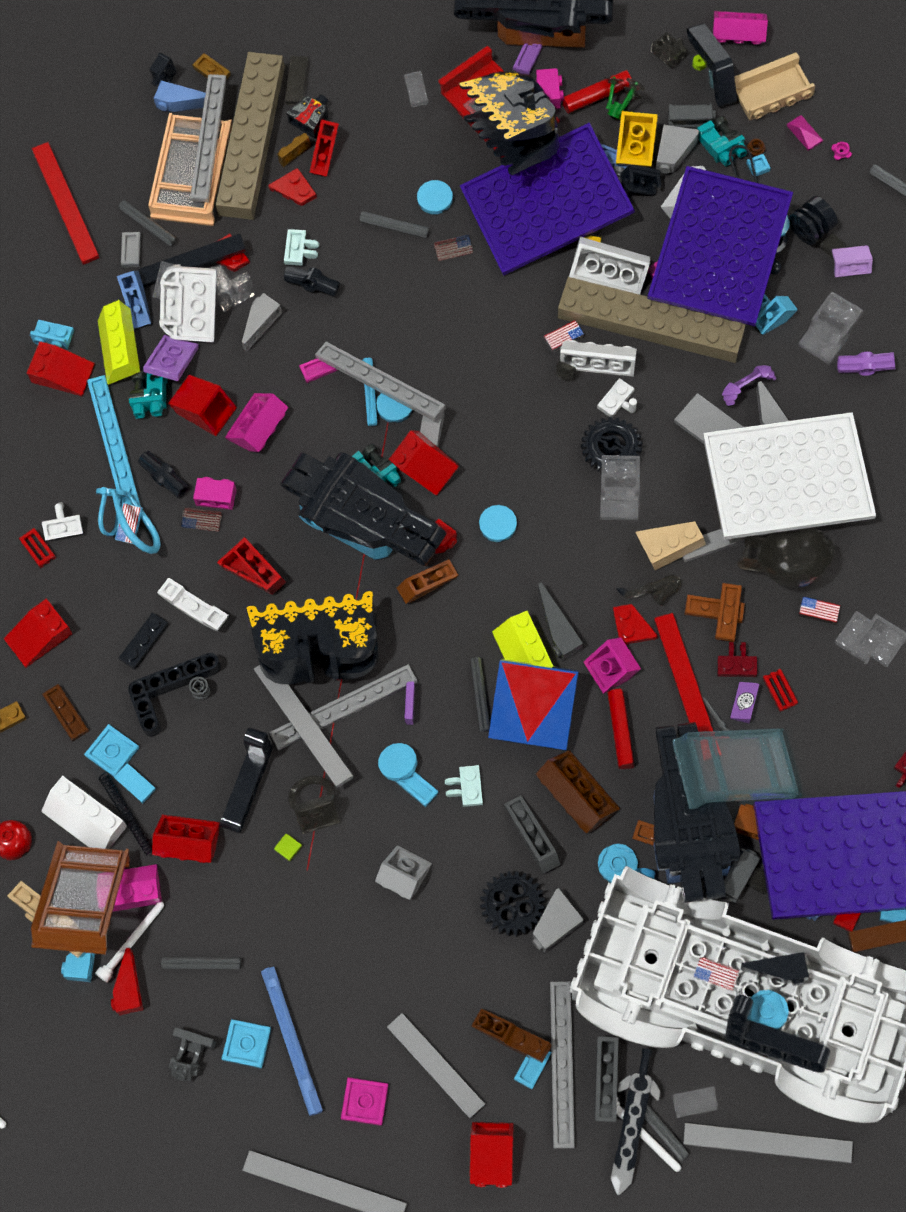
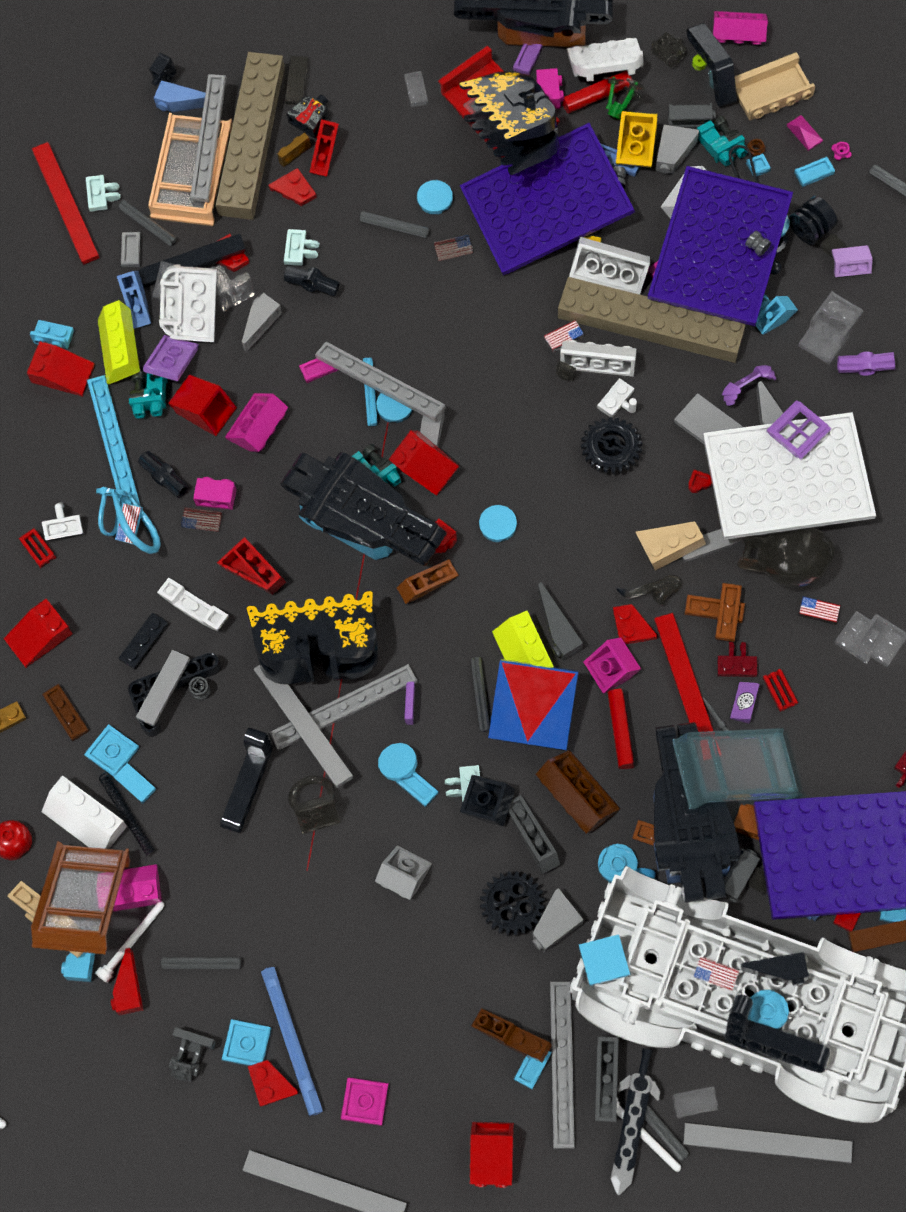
red slope [152,815,220,863] -> none
pearl gold plate [193,53,231,80] -> none
lime tile [274,834,302,862] -> none
light grey tile [387,1013,485,1119] -> none
clear bracket [600,455,640,520] -> none
black hinge [621,164,661,196] -> none
none -> light aqua hinge [86,175,120,212]
none -> light grey tile [136,650,190,727]
none -> red wing [248,1060,298,1106]
none -> black slope [460,775,515,827]
none -> white plate [567,38,643,81]
none -> medium azure tile [579,934,630,986]
none -> red tile [688,469,712,493]
none -> dark grey wheel [745,230,771,256]
none -> medium lavender piece [766,400,831,460]
none -> medium azure tile [794,157,835,187]

